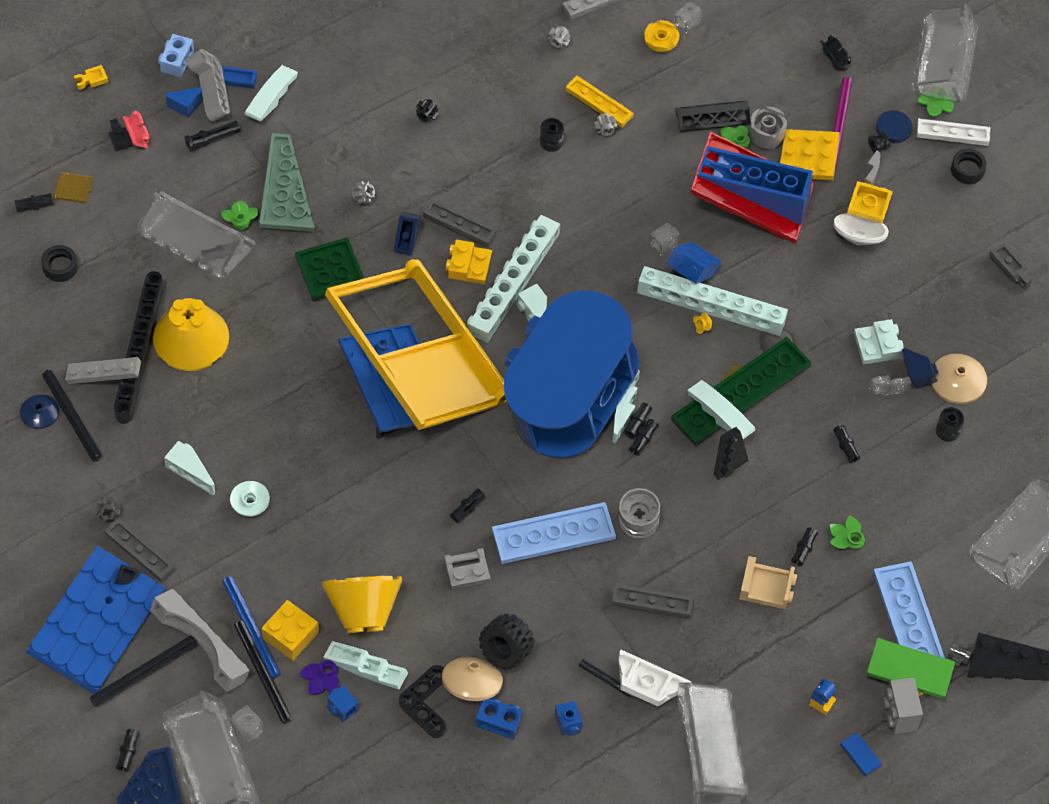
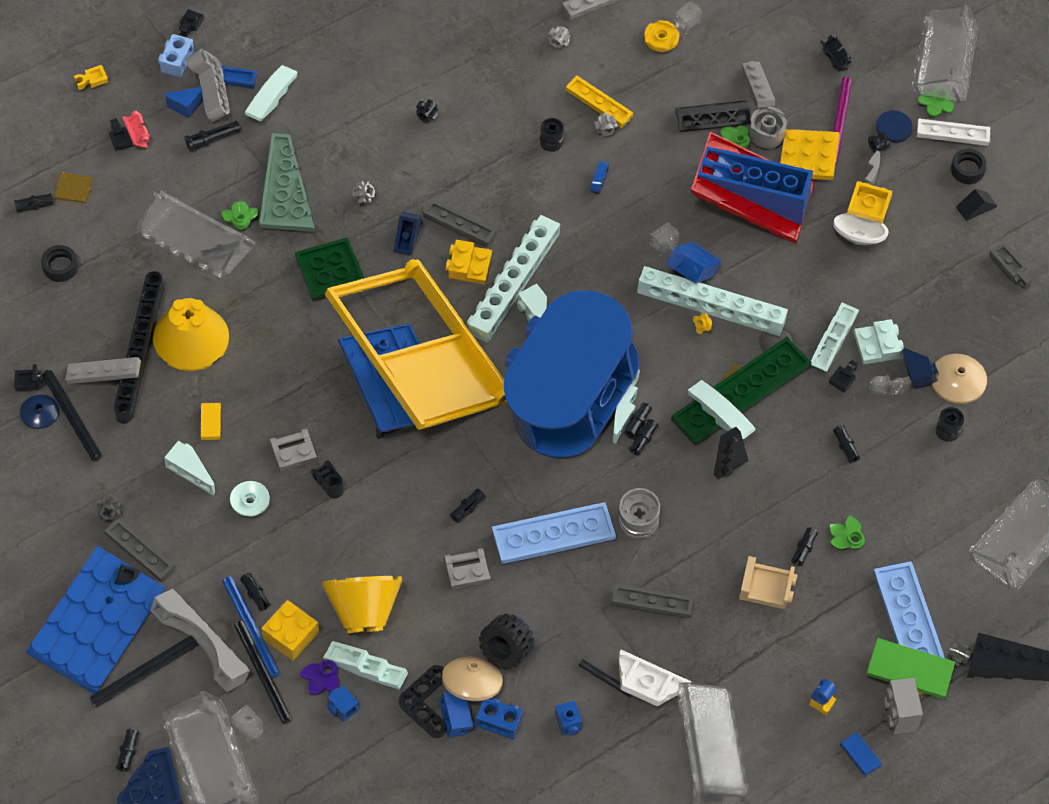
none -> black bracket [14,364,42,391]
none -> black plate [179,9,204,38]
none -> yellow tile [201,403,221,440]
none -> black pin [240,573,270,611]
none -> light grey plate [269,428,317,471]
none -> black piece [311,460,344,498]
none -> blue hinge [439,692,474,738]
none -> blue beam [590,161,609,193]
none -> light grey plate [742,61,775,108]
none -> light aqua slope [811,303,859,372]
none -> black plate [829,359,858,392]
none -> black slope [956,189,997,221]

